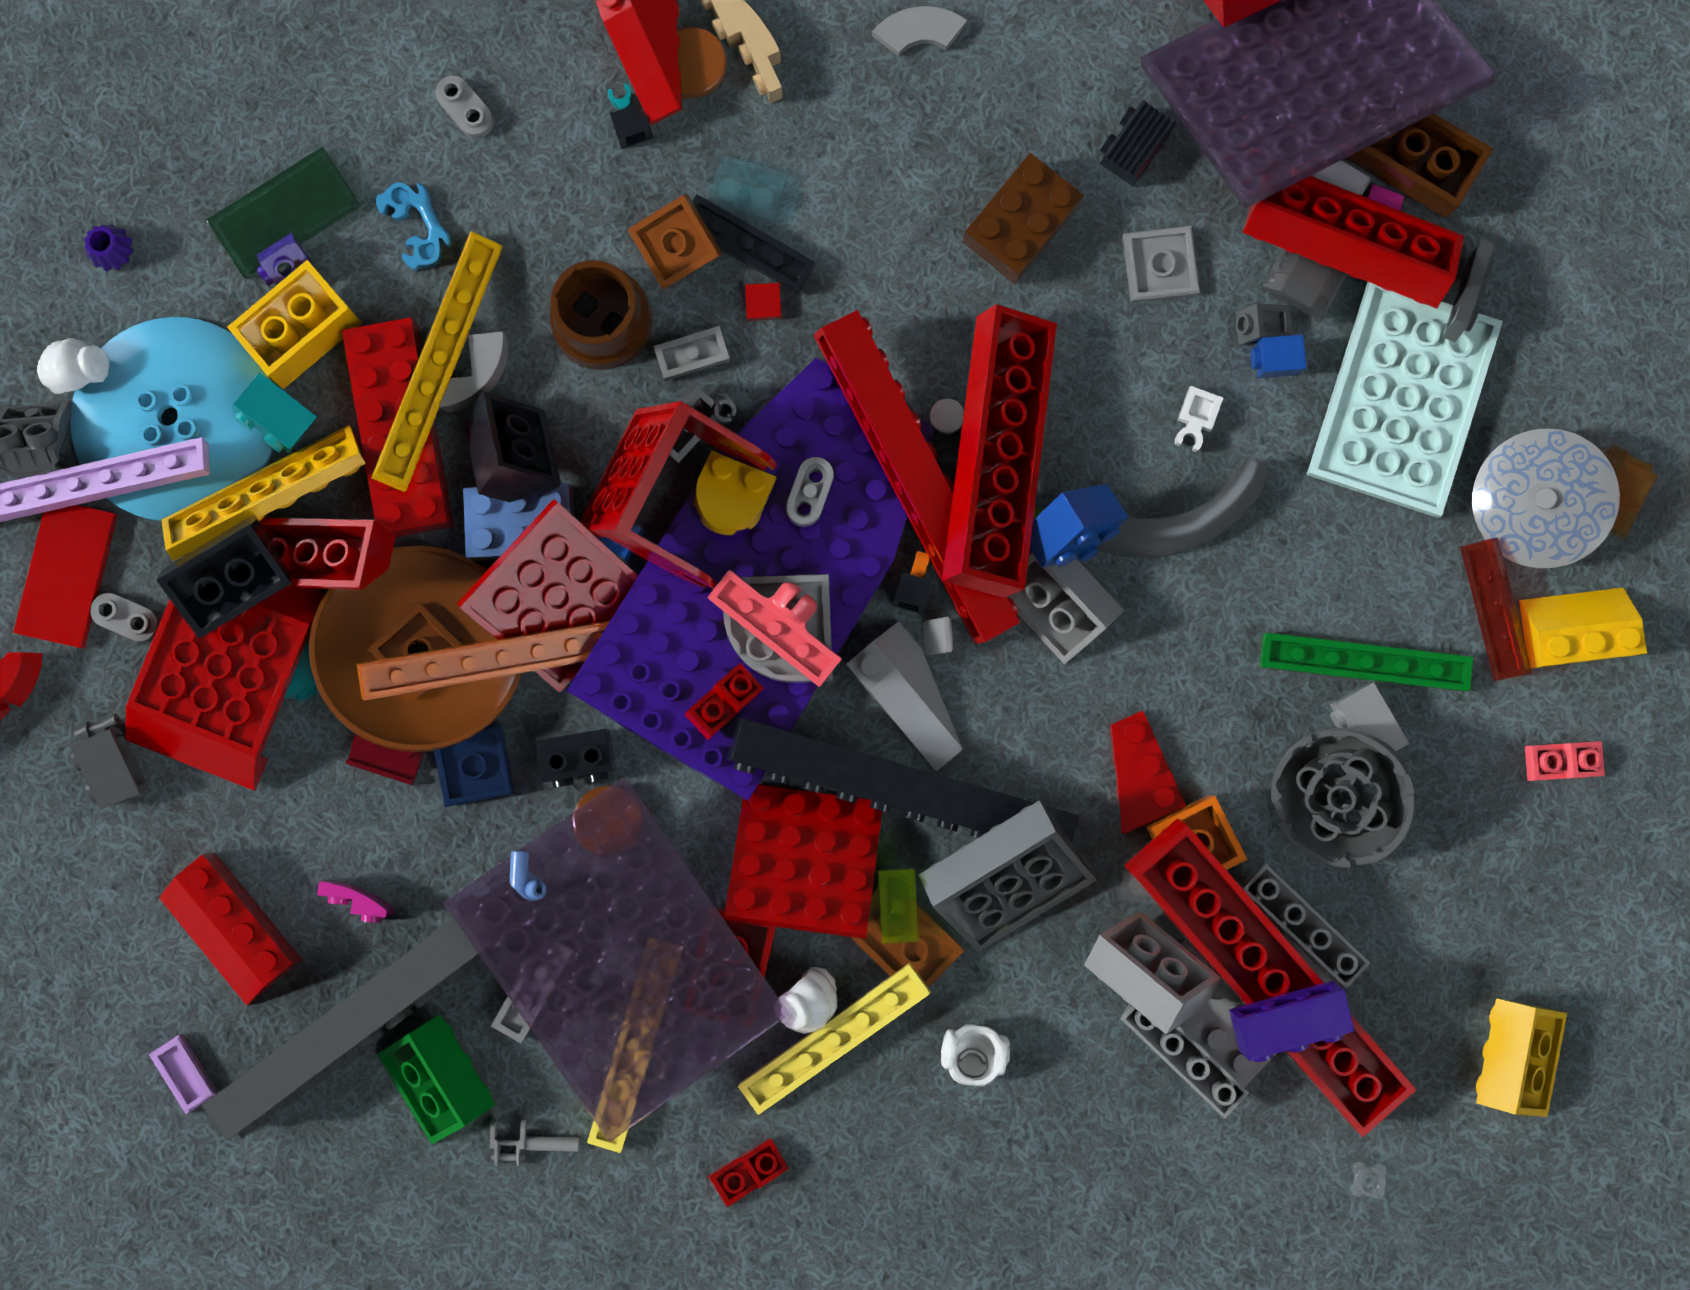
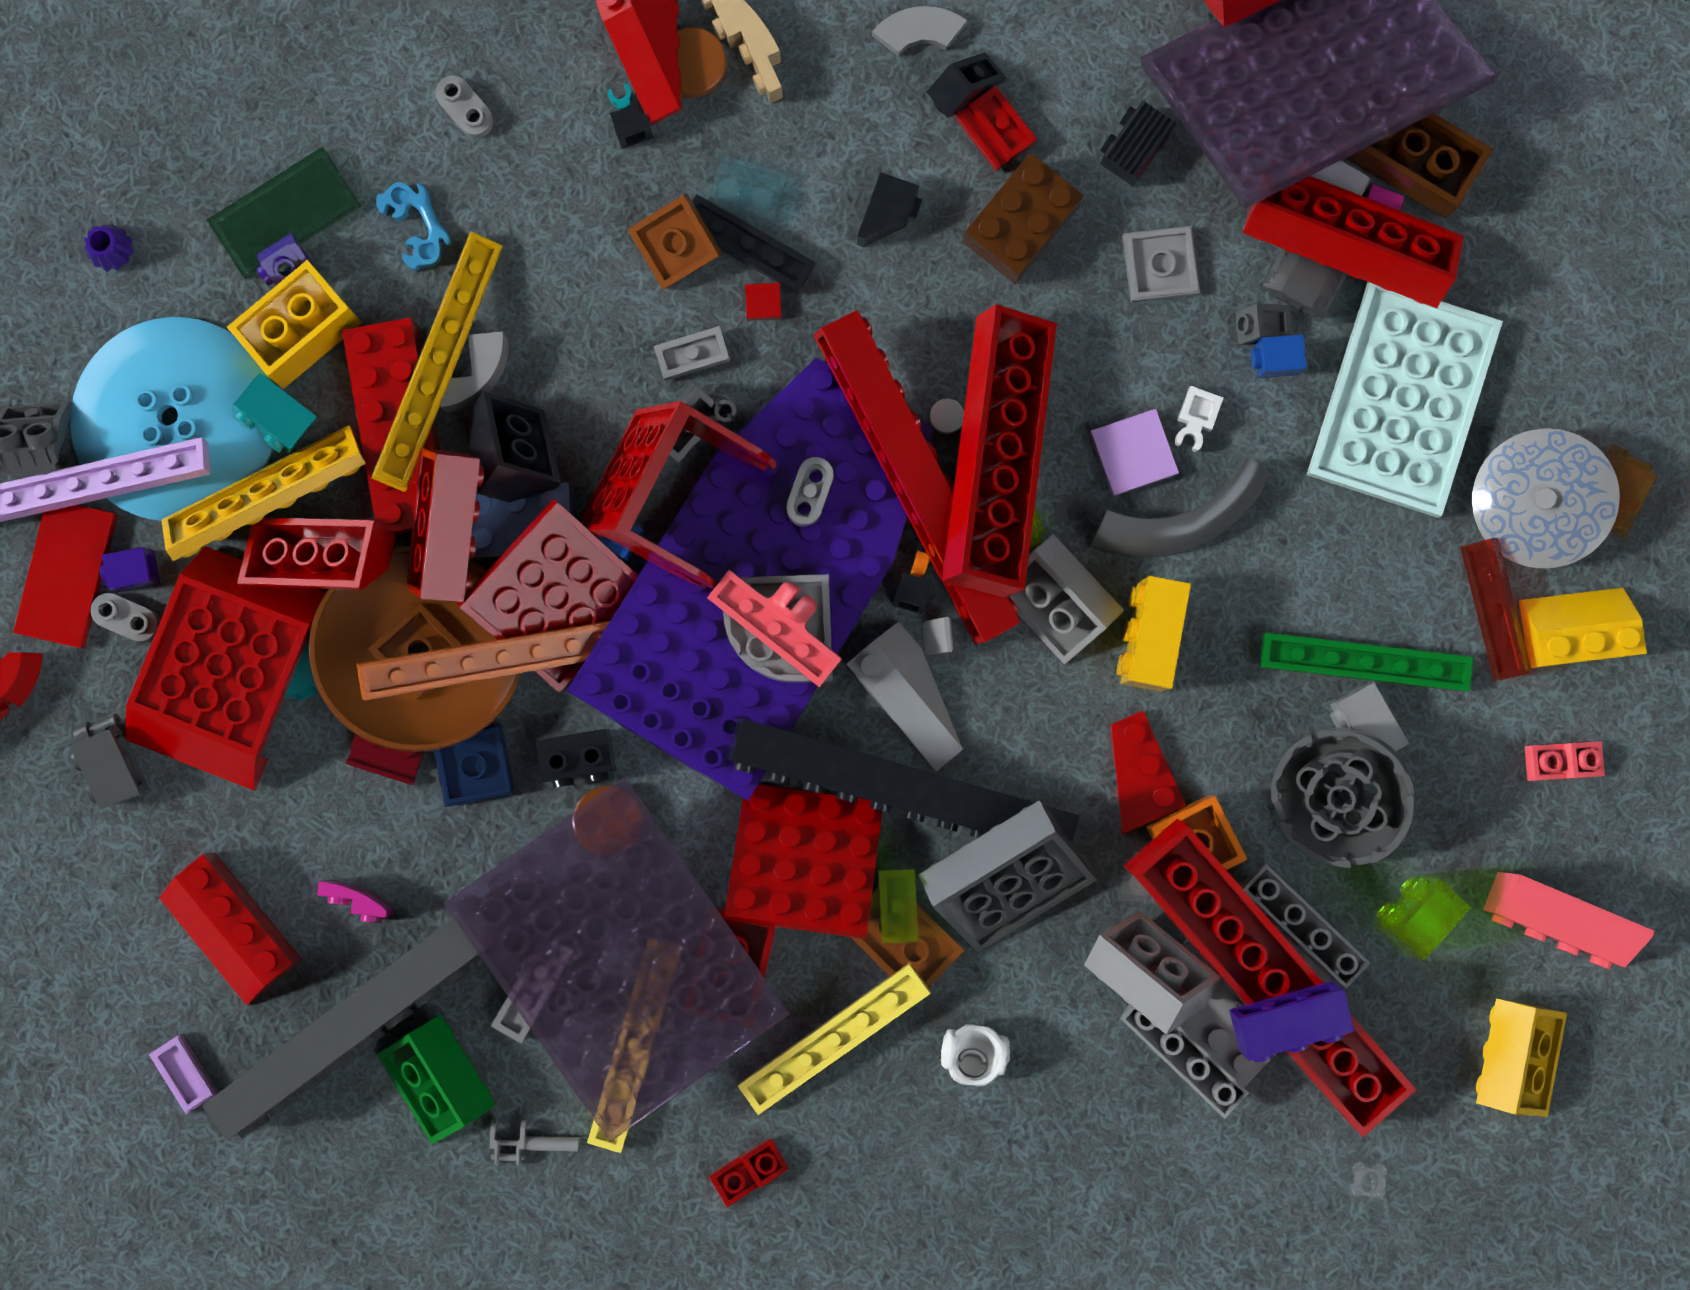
white hair [37,338,110,394] -> none
black slope [156,514,292,639] -> none
medium blue arm [510,851,547,901] -> none
reddish brown piece [550,260,653,370] -> none
red slope [684,663,764,741] -> none
yellow slope [693,451,776,535] -> none
white hair [774,967,837,1034] -> none
blue brick [1030,484,1129,568] -> none
dark grey plate [1443,239,1495,342] -> none
none -> dark purple brick [100,547,160,592]
none -> brick [406,448,484,602]
none -> black slope [857,172,923,247]
none -> black slope [926,52,1006,118]
none -> red plate [955,85,1037,172]
none -> lavender tile [1090,409,1179,497]
none -> yellow brick [1116,576,1191,692]
none -> clear neon green brick [1373,875,1472,961]
none -> coral slope [1483,872,1655,970]

